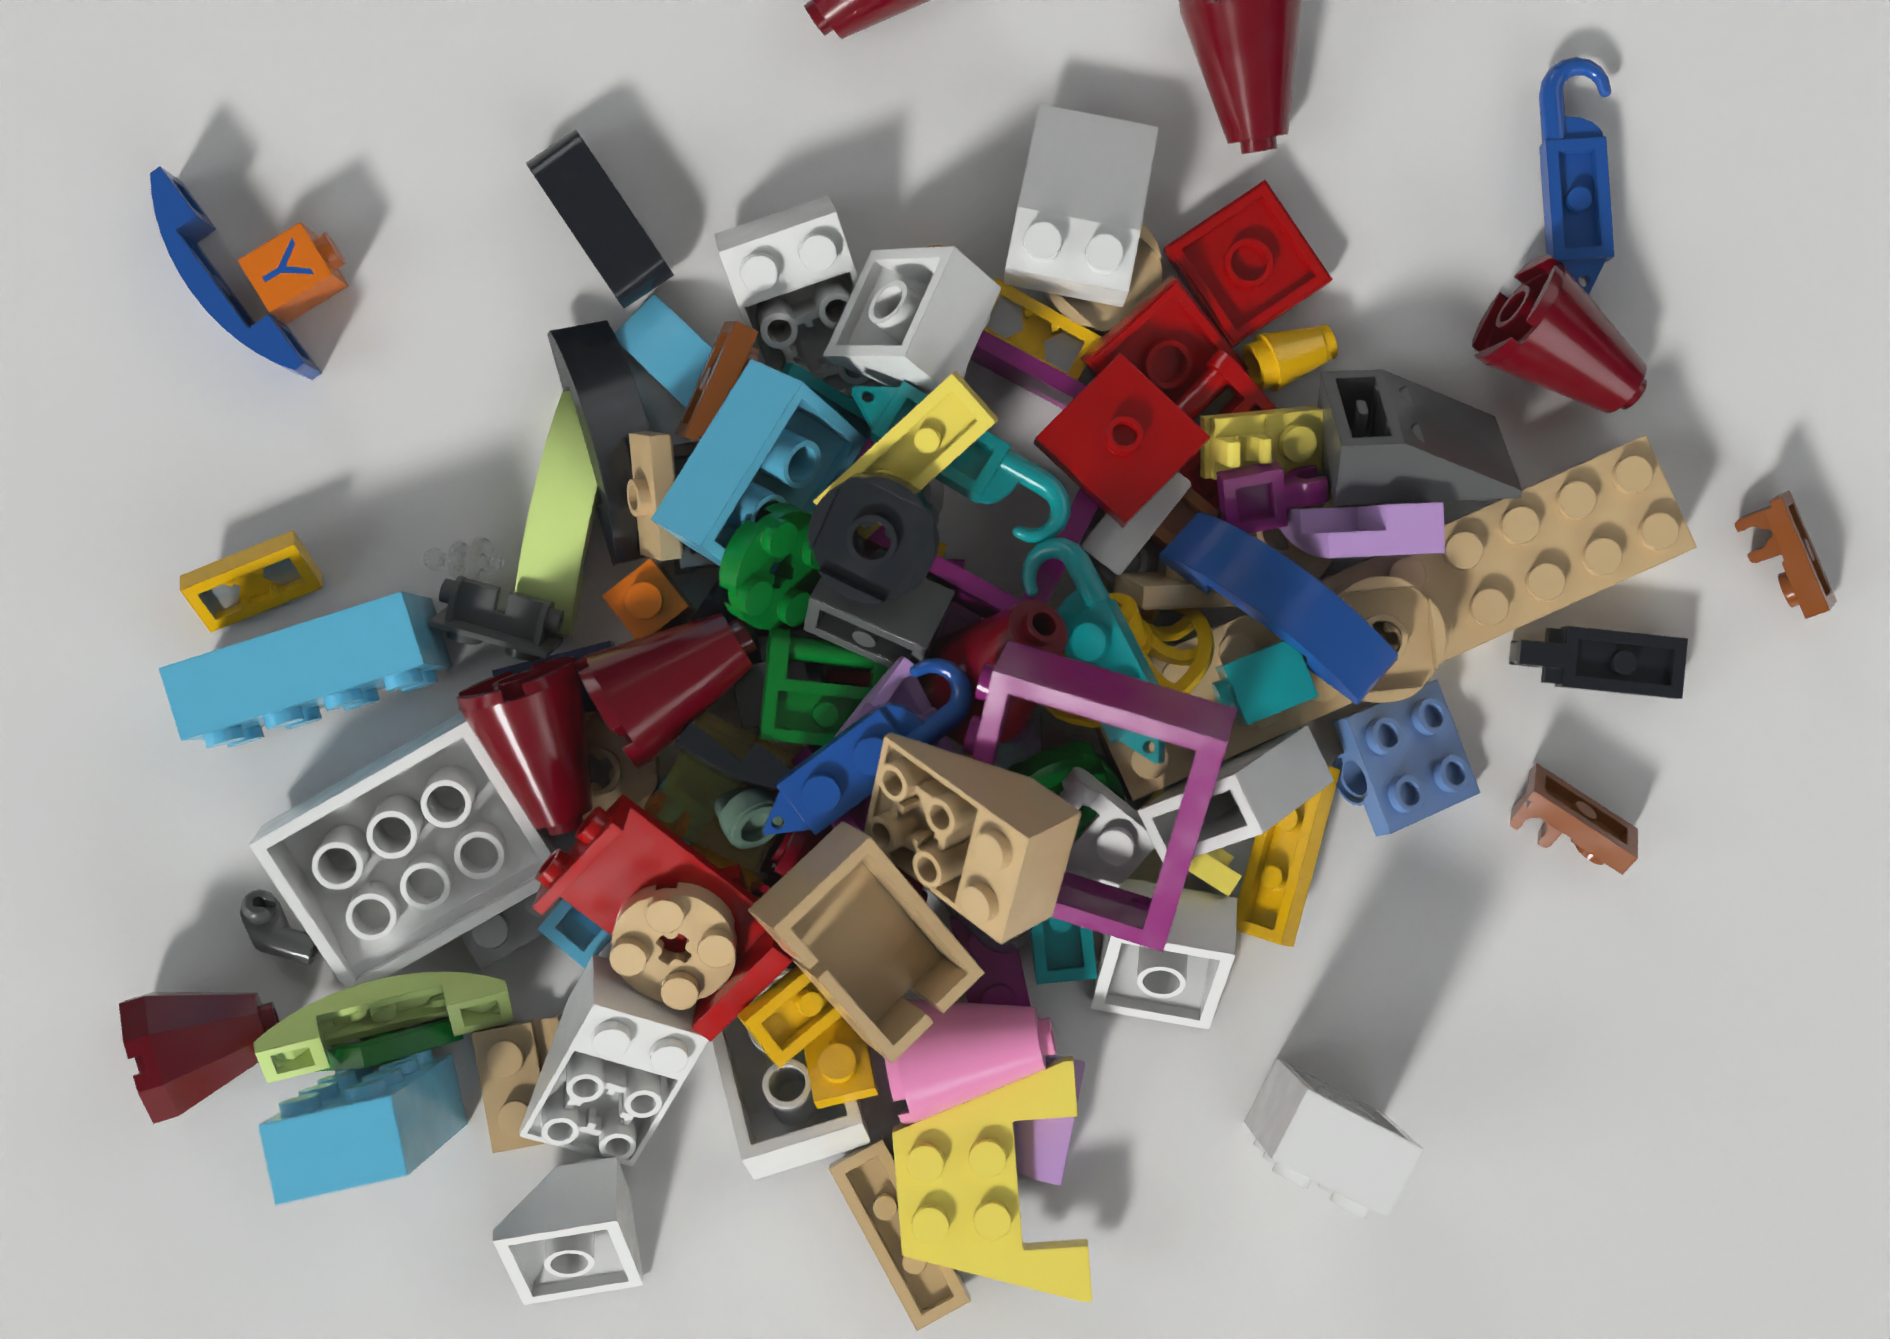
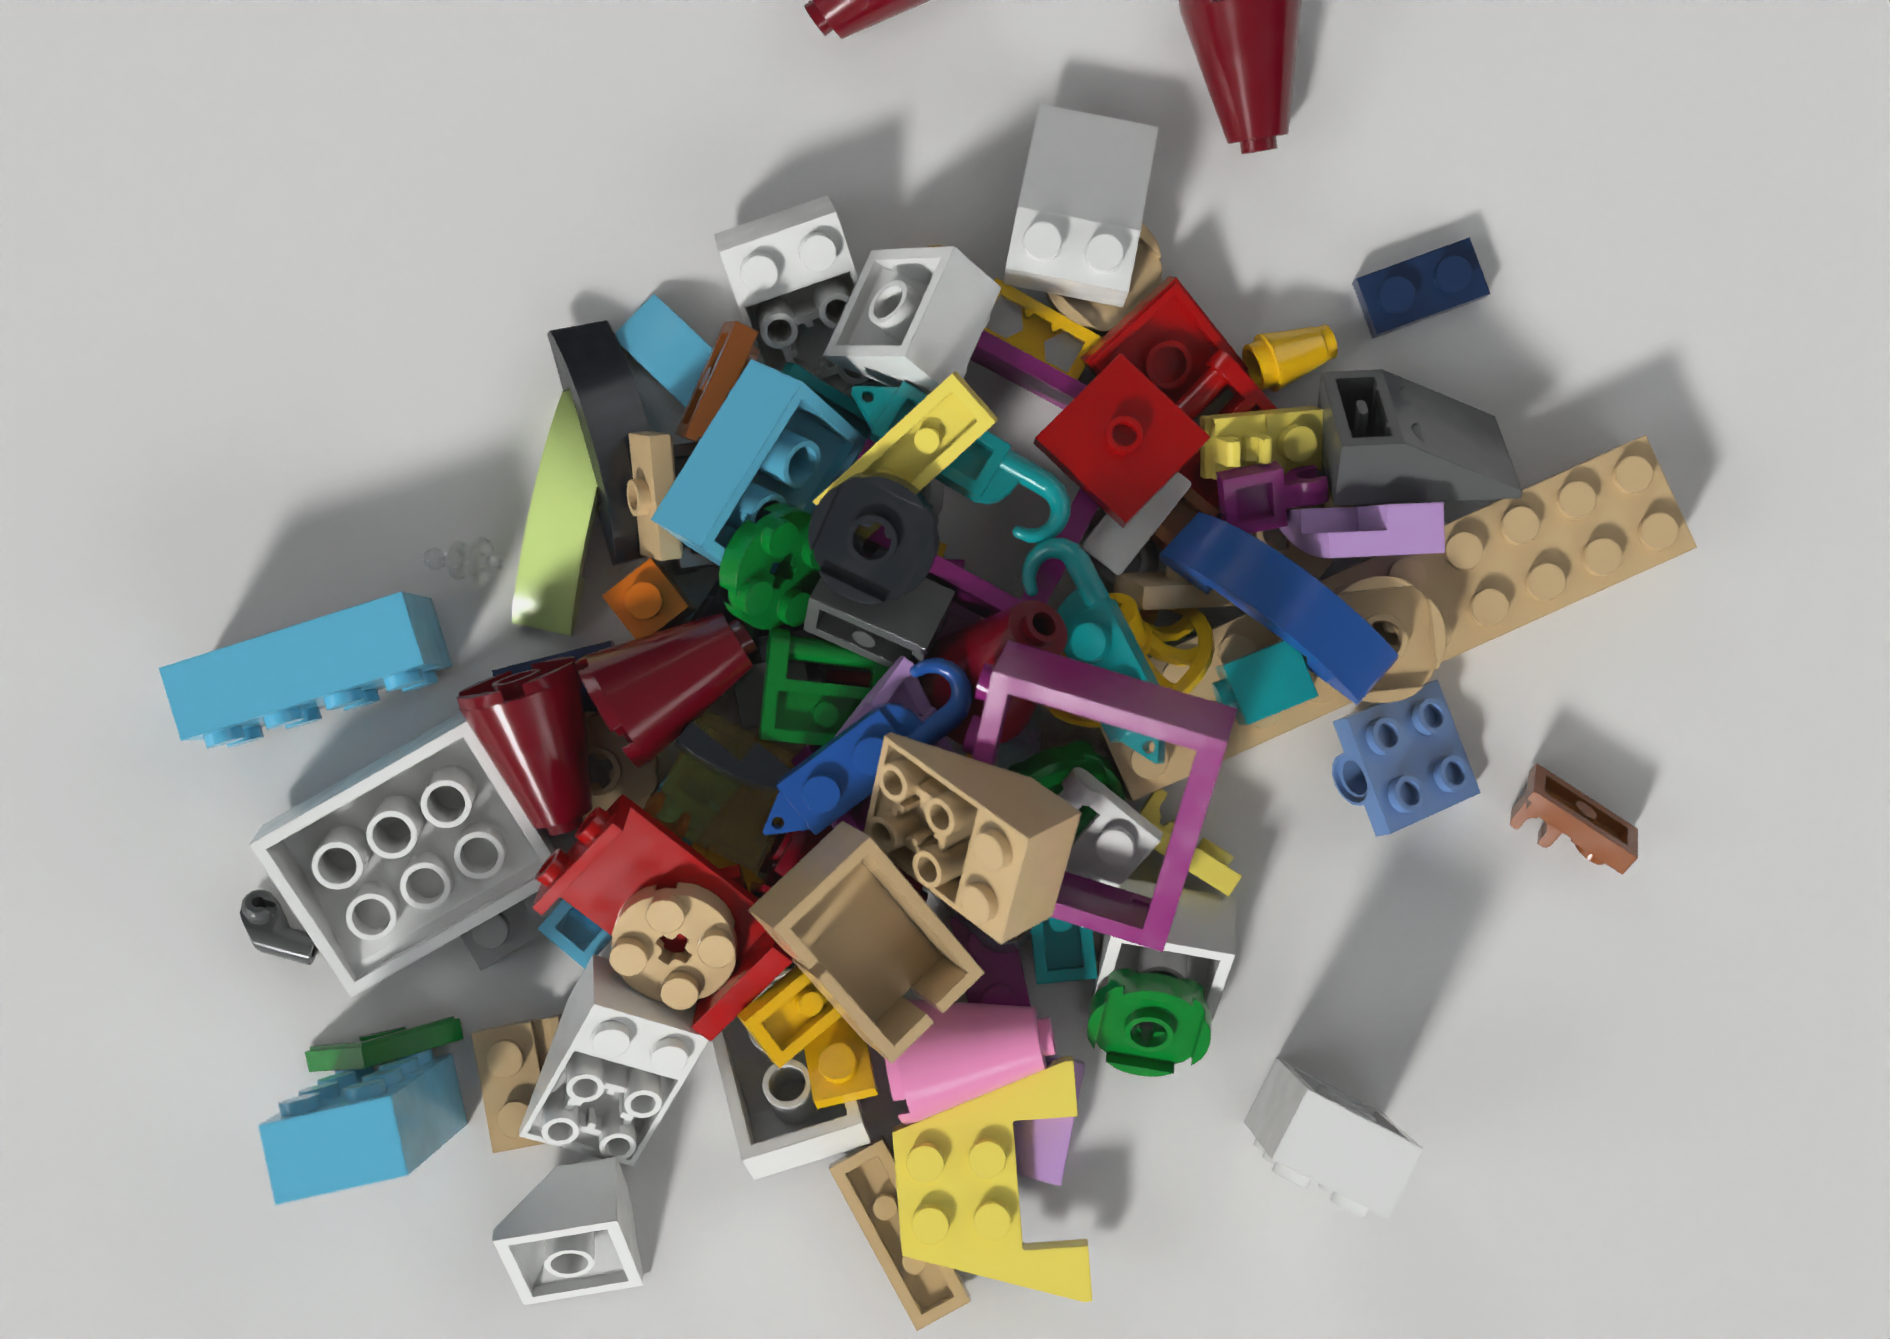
dark red cone [119,992,280,1124] -> none
blue slope [150,166,322,380] -> none
yellow piece [180,530,323,633] -> none
orange brick [237,222,349,324] -> none
yellowish green slope [253,971,515,1083] -> none
dark grey hinge [428,576,564,661] -> none
black beam [526,130,674,309] -> none
sand green tile [713,787,783,849] -> none
white brick [1137,725,1334,863] -> none
red plate [1163,180,1333,348] -> none
yellow plate [1236,766,1340,947] -> none
dark red cone [1472,254,1647,413] -> none
black hinge [1508,626,1688,699] -> none
blue plate [1539,57,1615,295] -> none
dark orange plate [1735,490,1837,619] -> none
none -> green plate [1087,968,1211,1077]
none -> dark blue plate [1352,237,1491,339]

